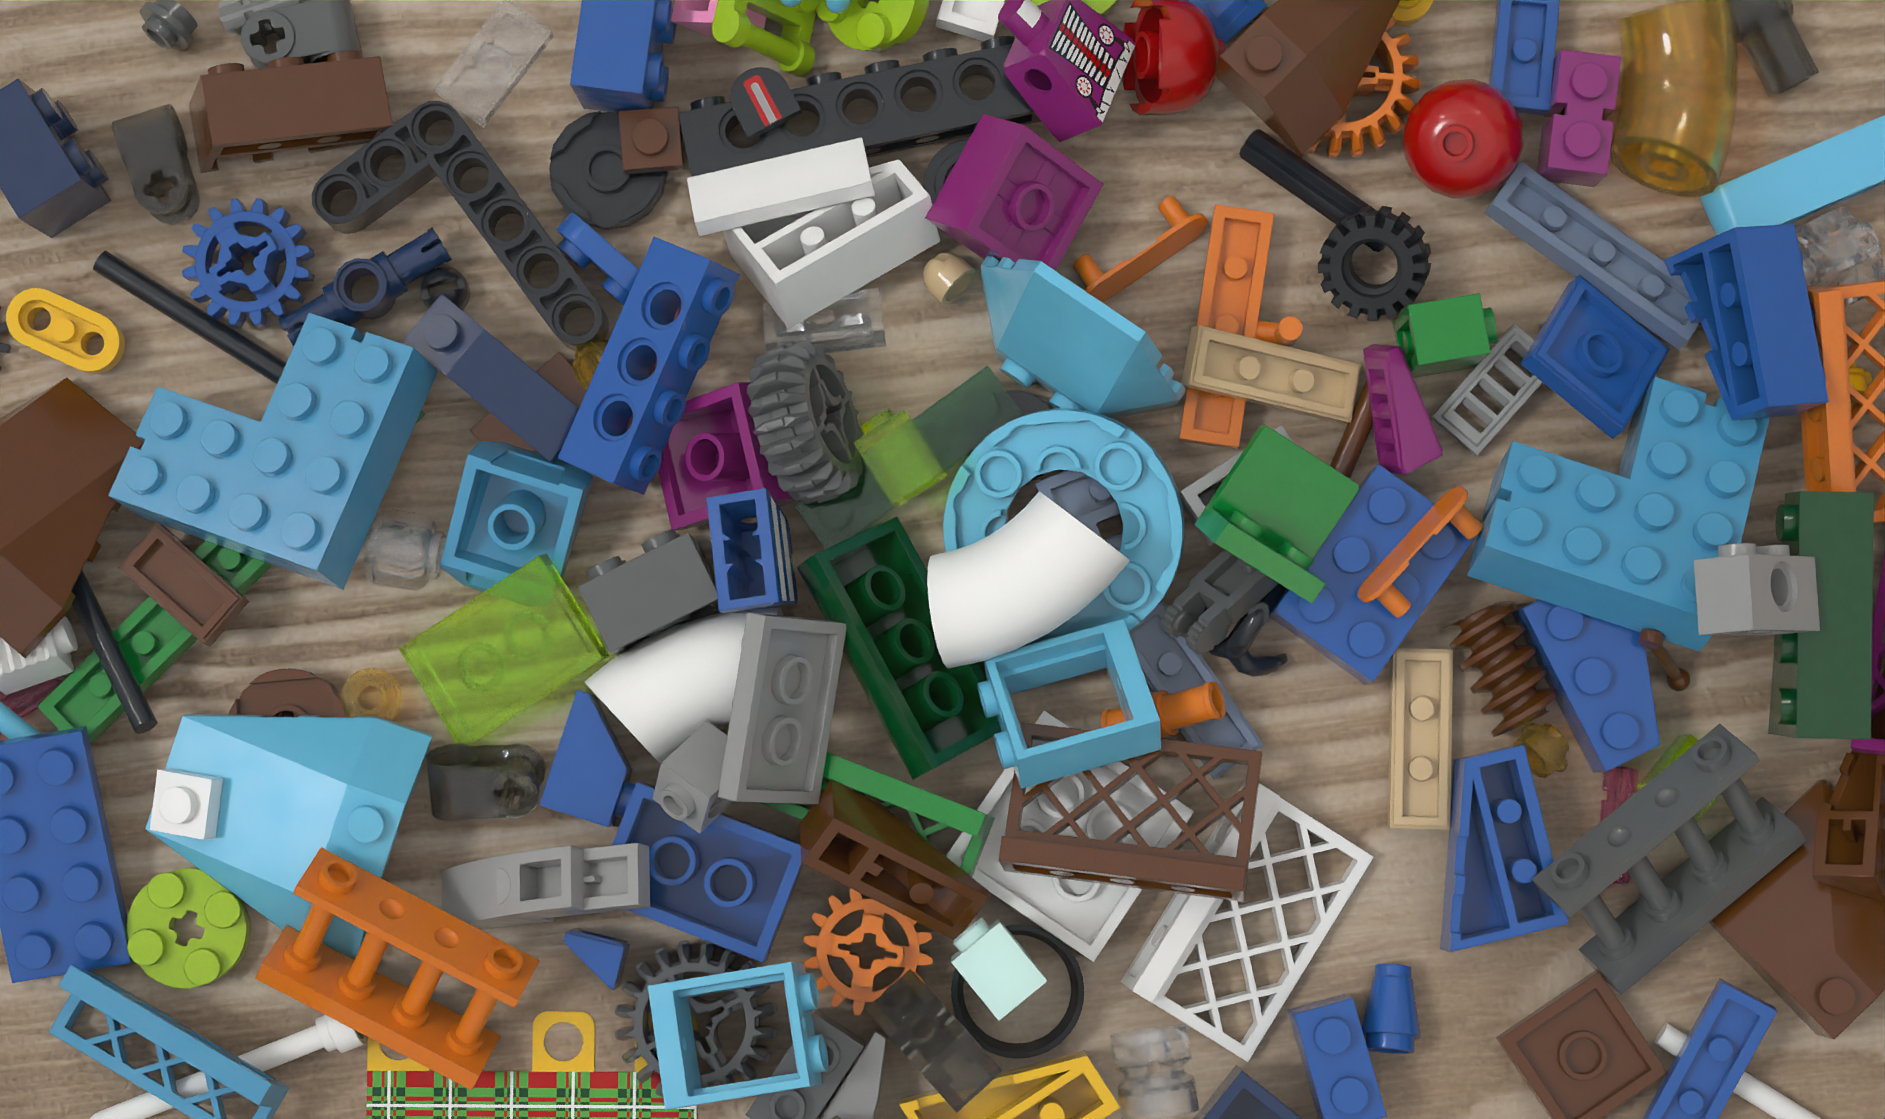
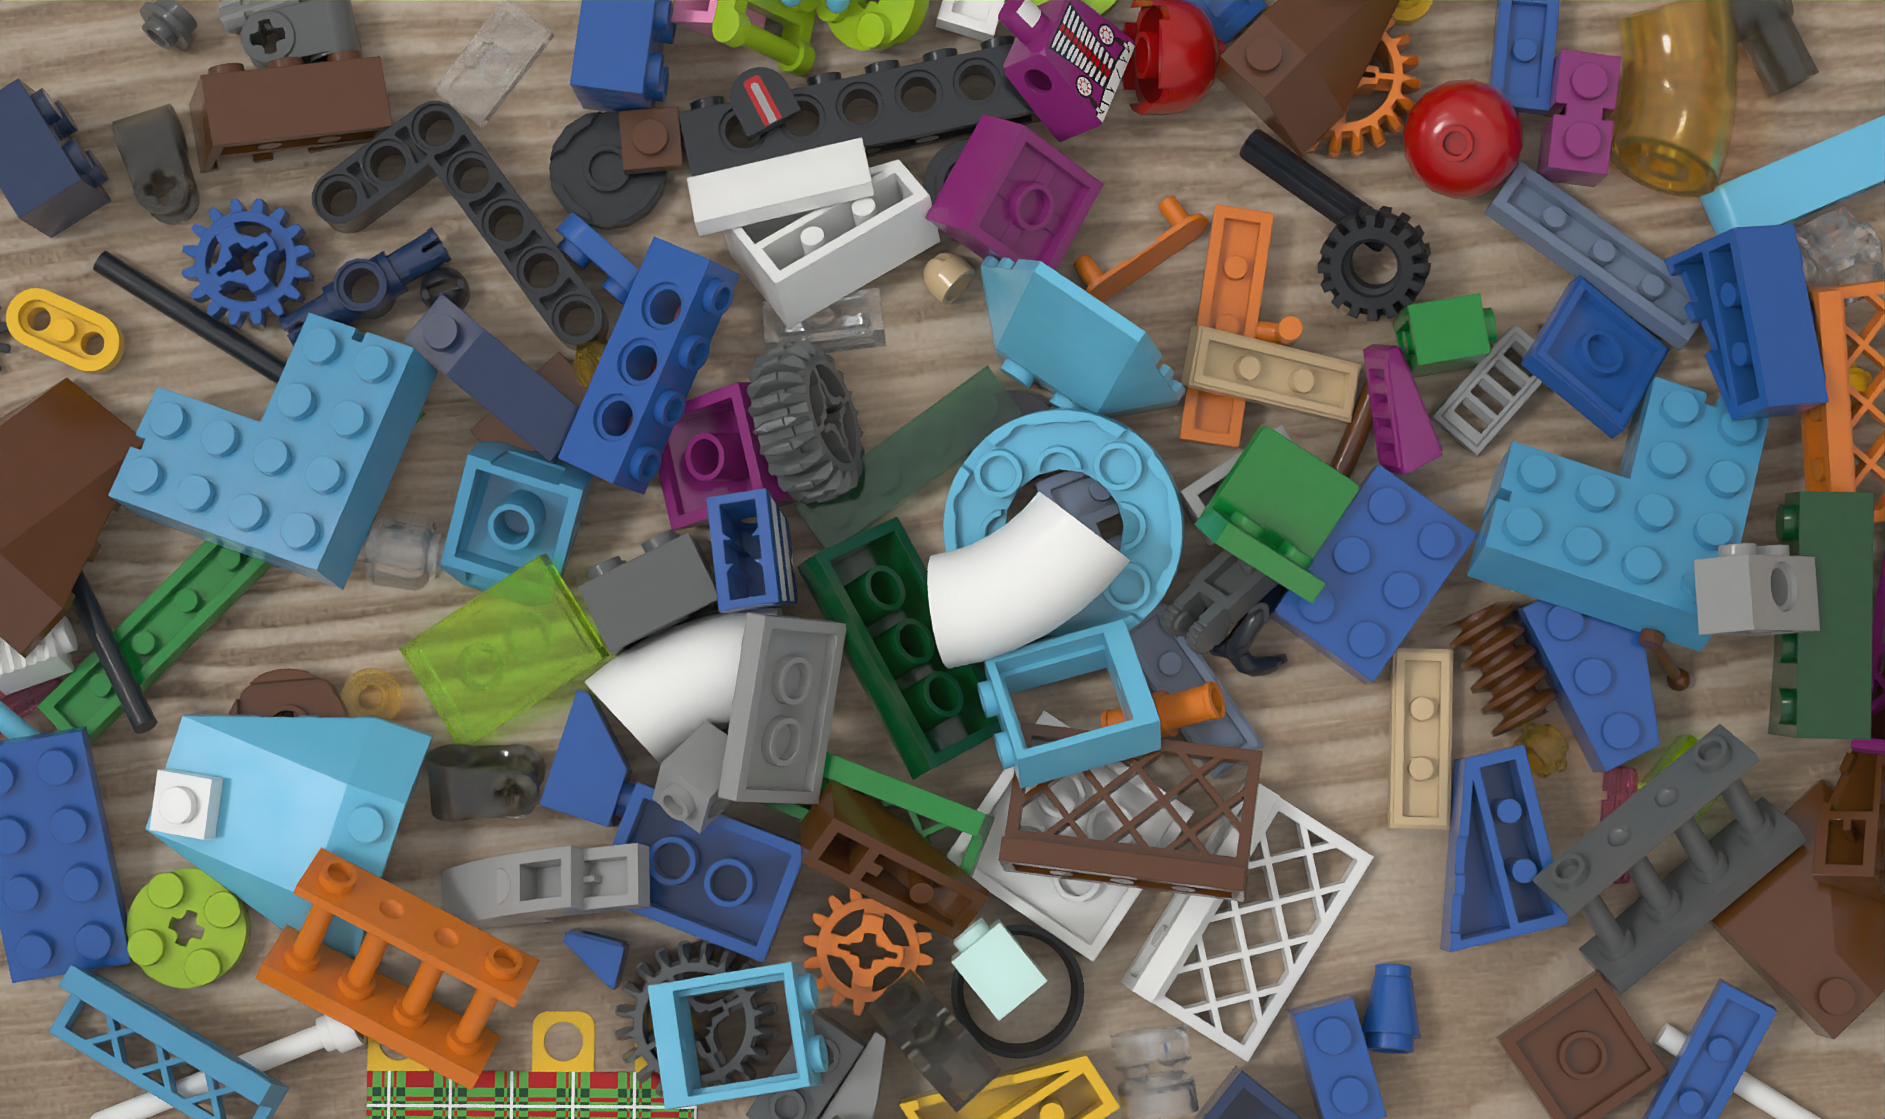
reddish brown tile [118,522,250,647] -> none
clear neon green brick [853,409,949,508] -> none
orange piece [1357,486,1483,618] -> none

